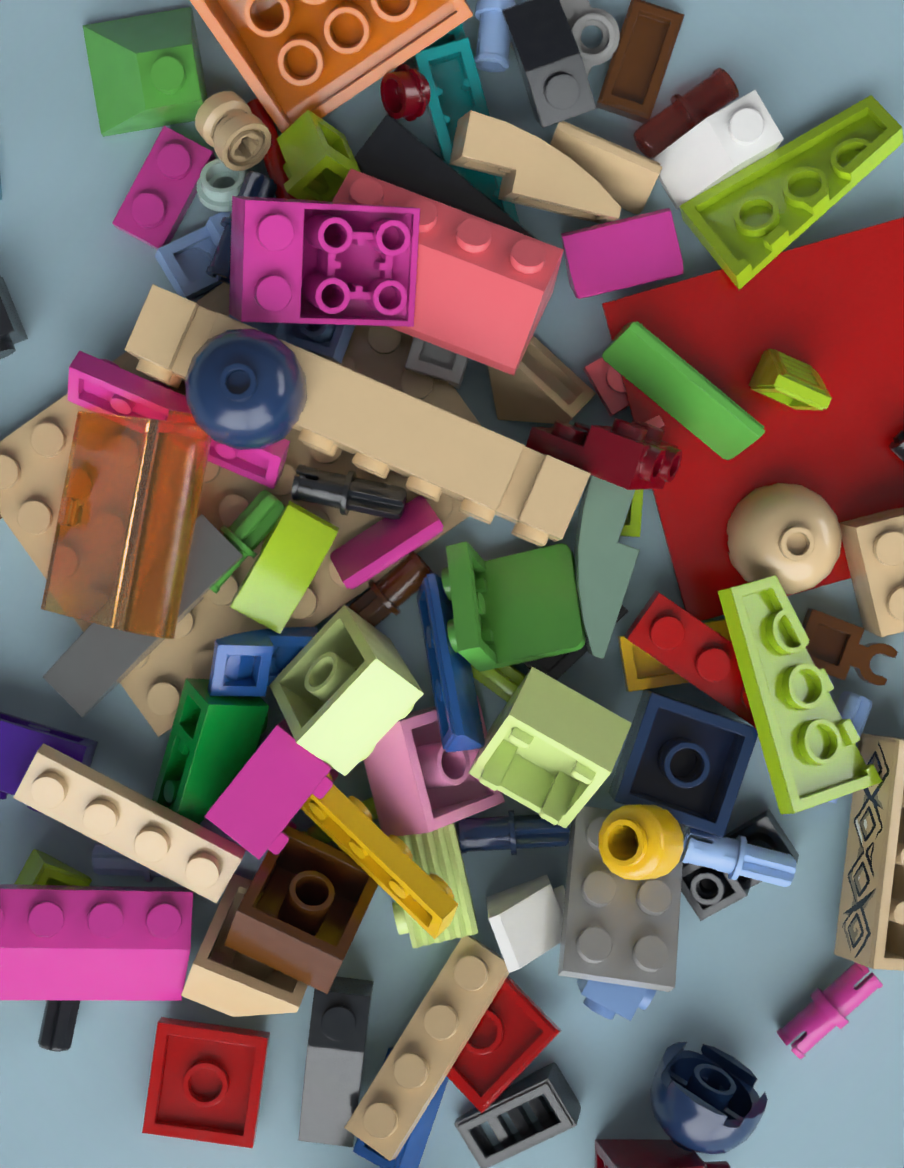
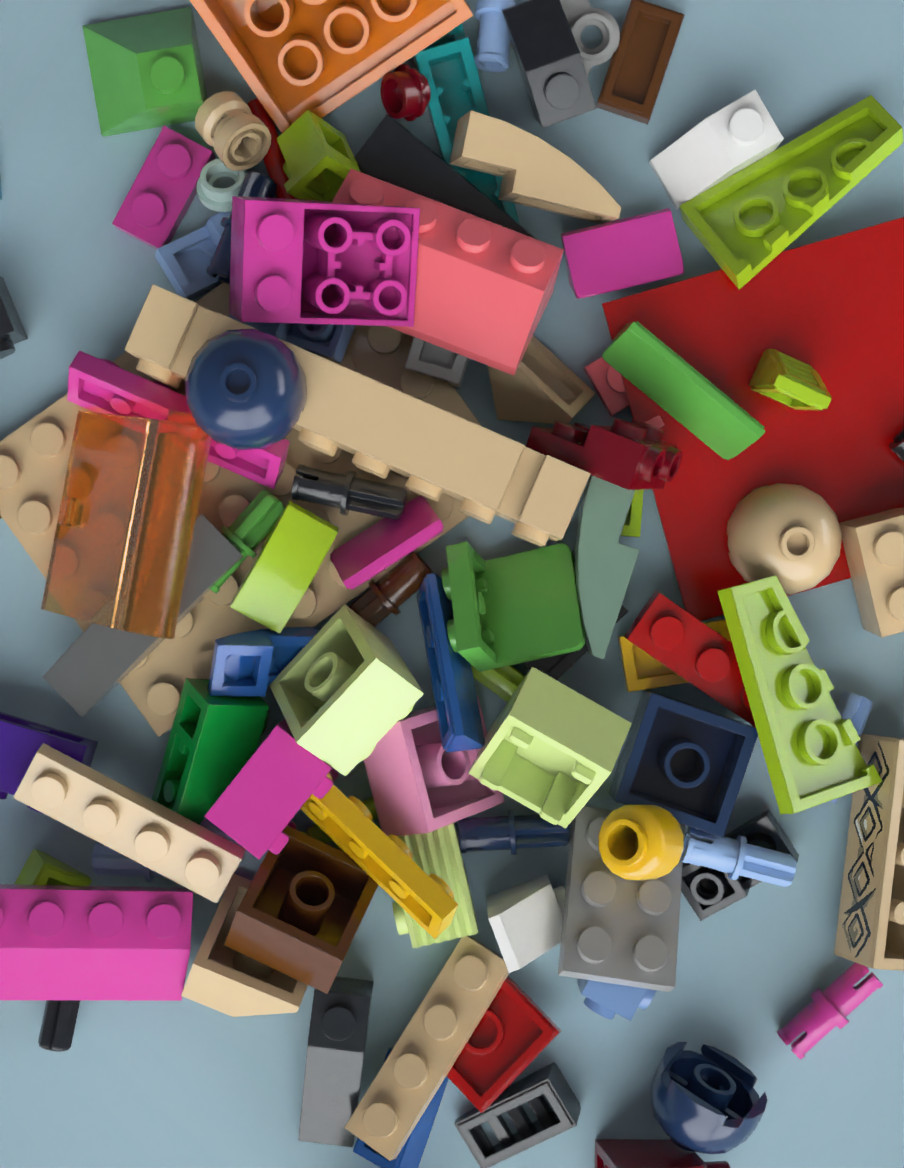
red plate [142,1017,270,1148] -> none
tan slope [550,121,662,214] -> none
clear red axle [633,68,739,158] -> none
reddish brown plate [802,608,898,686] -> none

